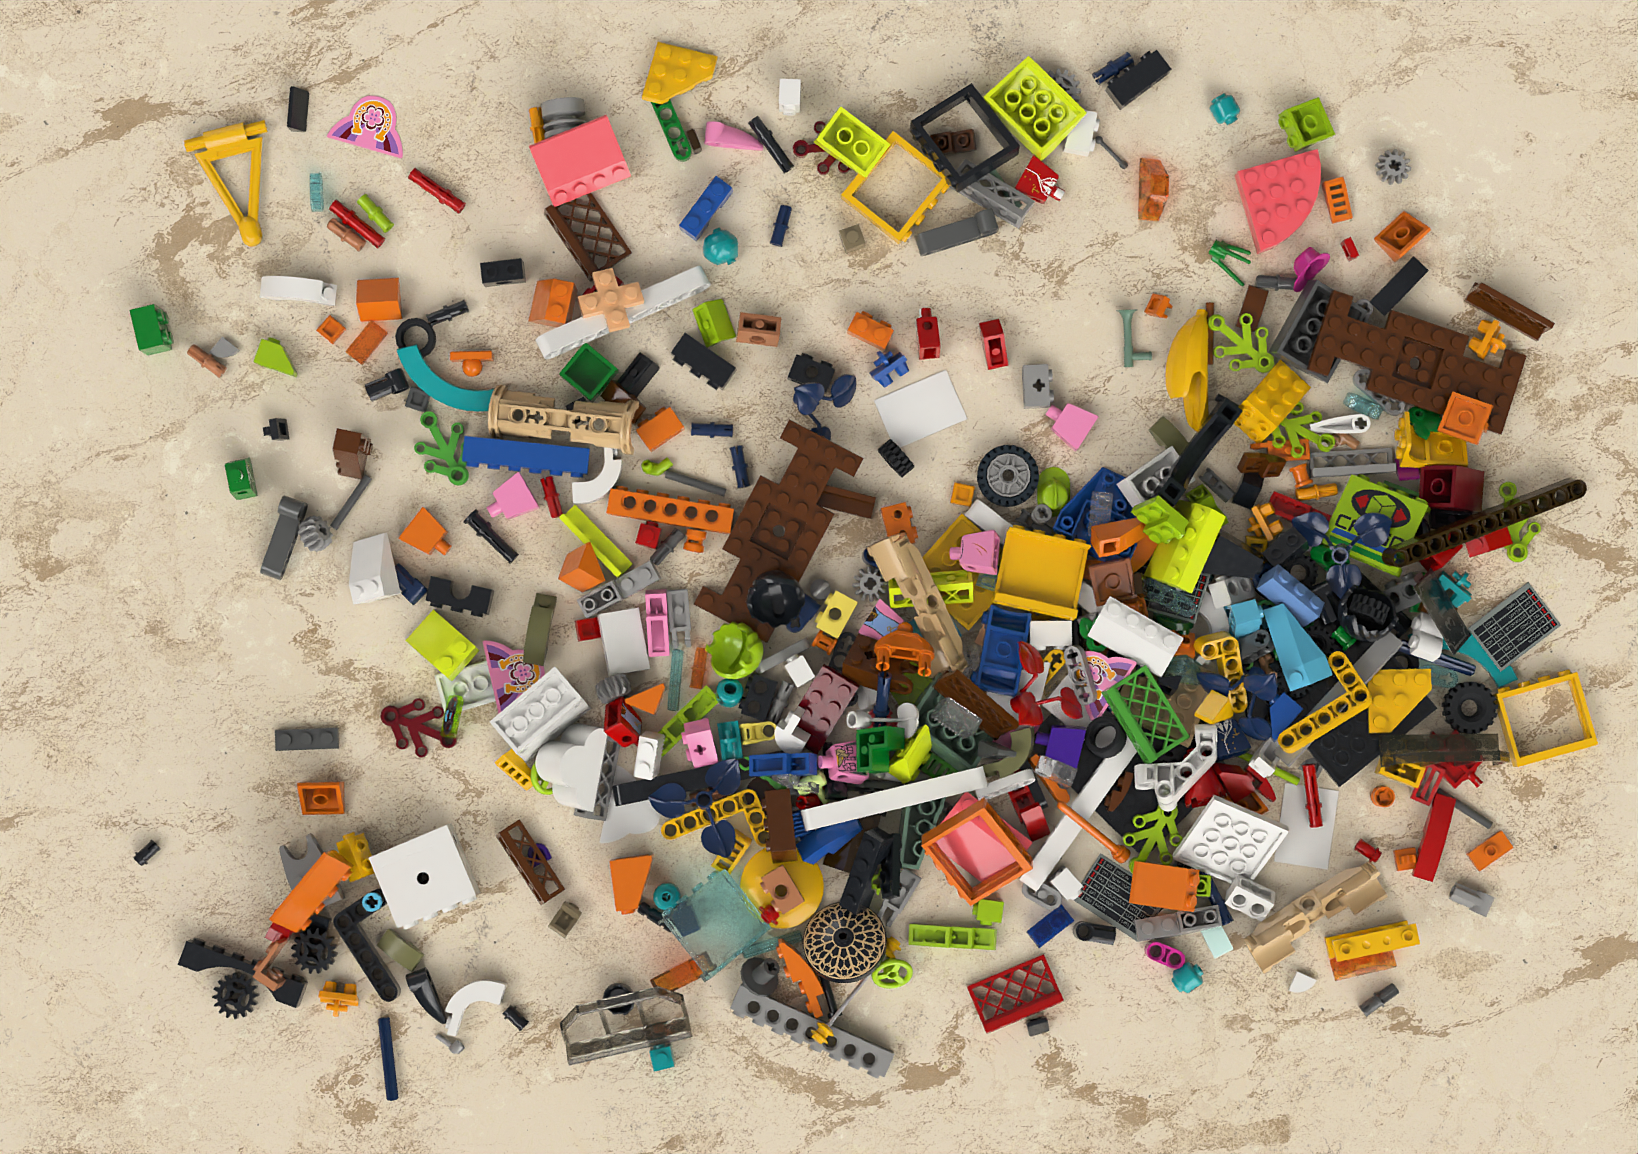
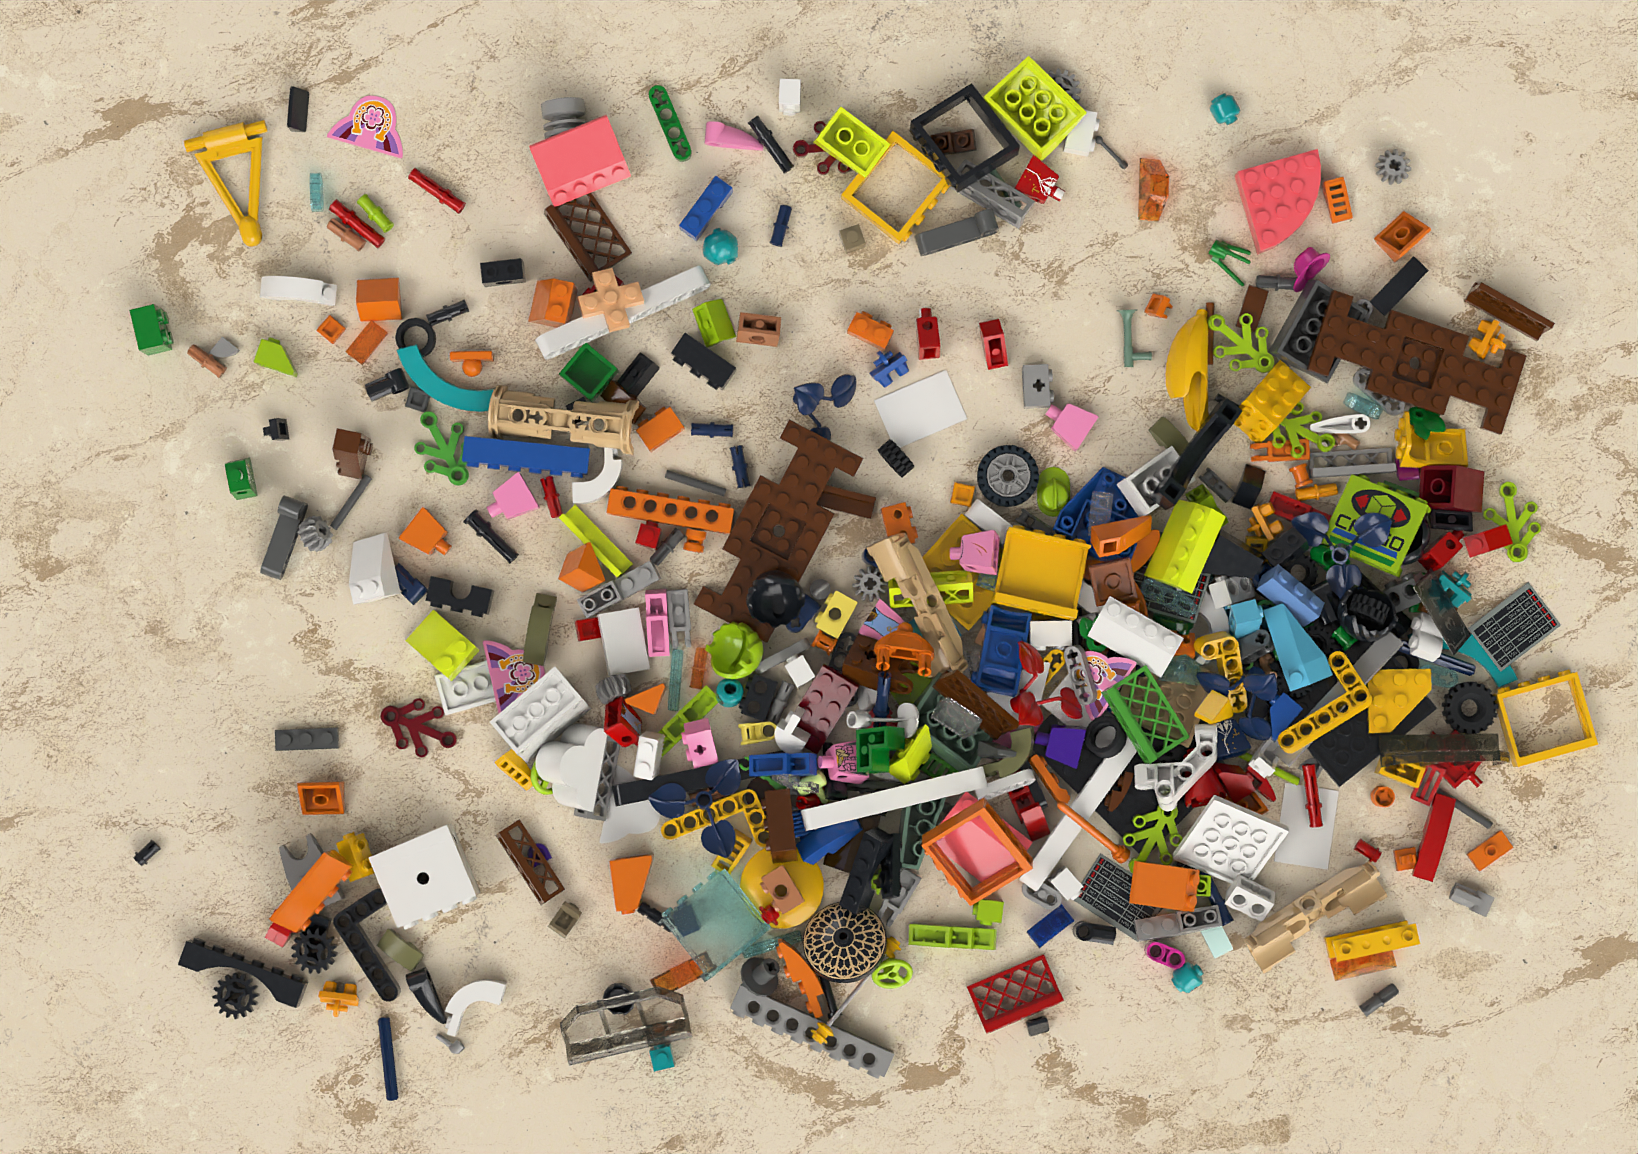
nougat bracket [253,938,288,991] -> none
medium azure bush [362,892,382,912] -> none
slope [440,695,464,739] -> none
black pin [502,1005,529,1031] -> none
light orange axle [529,107,545,144] -> none
lime arm [641,457,673,476] -> none
yellow plate [642,42,718,104] -> none
teal head [653,883,681,910] -> none
dark brown tile [686,129,702,154] -> none
teal hips [717,720,744,761] -> none
black brick [787,353,835,394] -> none
light grey bush [1031,504,1052,525] -> none
clear leg [1034,756,1078,789] -> none
dark blue pin [1092,52,1134,85] -> none
black brick [1105,50,1172,110] -> none
lime plate [1131,495,1189,544] -> none
dark brown tile [1133,573,1148,598] -> none
black slope [1156,675,1182,696] -> none
reddish brown slope [1237,452,1286,478] -> none
lime plate [1278,97,1336,152] -> none
white tile [1288,971,1317,993] -> none
red tile [1341,237,1359,262] -> none
dark brown beam [1382,478,1587,568] -> none
orange bracket [1437,392,1493,445] -> none

